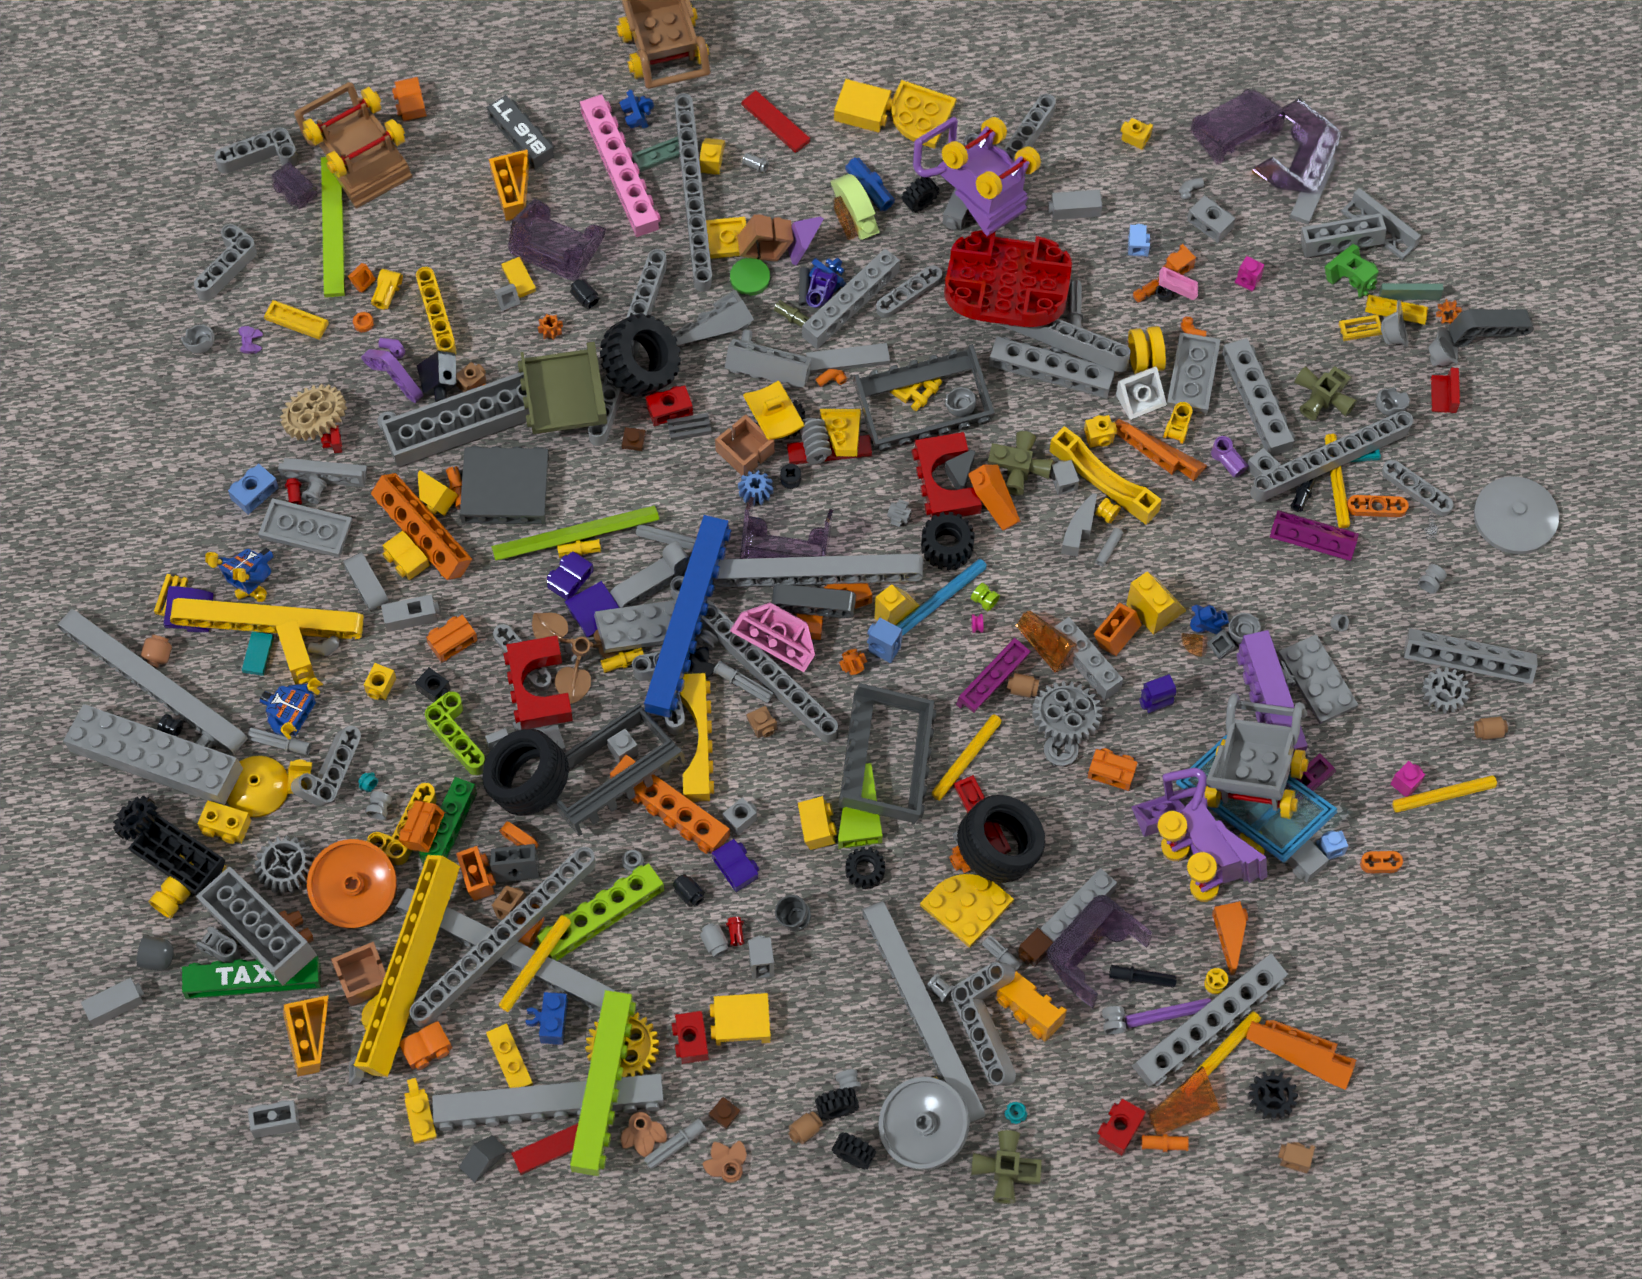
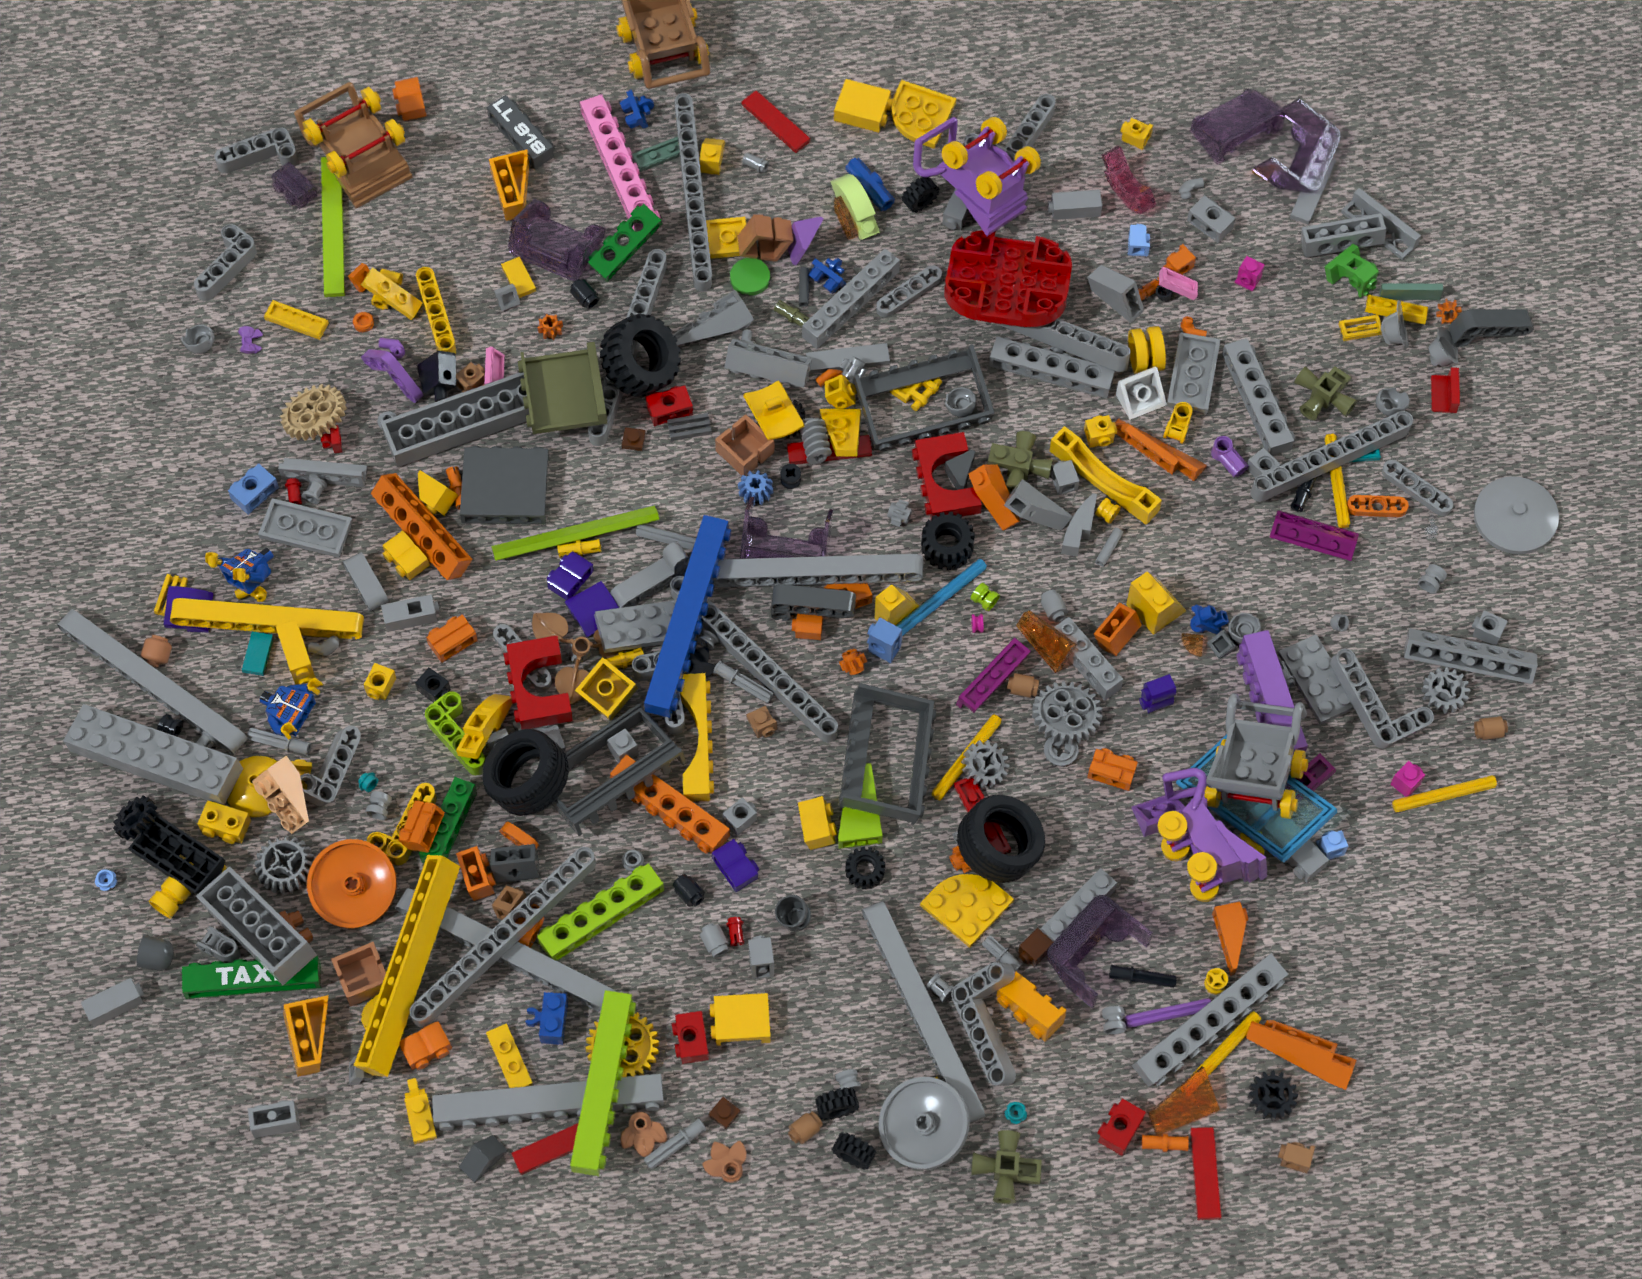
yellow axle [499,915,571,1012] -> none
bright pink wedge [730,602,815,672] -> none
dark purple piece [806,268,838,309] -> none
light grey axle [1067,280,1083,327] -> none
orange beam [1360,851,1403,873] -> none
none -> light blue plate [95,869,117,891]
none -> light nougat slope [252,756,309,834]
none -> yellow plate [361,267,423,320]
none -> yellow slope [456,694,512,759]
none -> bright pink tile [485,346,505,385]
none -> yellow brick [575,657,638,721]
none -> green brick [588,204,663,282]
none -> yellow brick [825,374,857,409]
none -> light grey gear [840,356,867,380]
none -> light grey gear [961,740,1009,788]
none -> light grey slope [1004,479,1073,531]
none -> light grey brick [1041,590,1068,623]
none -> light grey slope [1087,265,1144,323]
none -> clear pink arch [1101,146,1156,215]
none -> red tile [1190,1127,1221,1220]
none -> light grey beam [1331,648,1434,749]
none -> light grey brick [1471,611,1507,646]

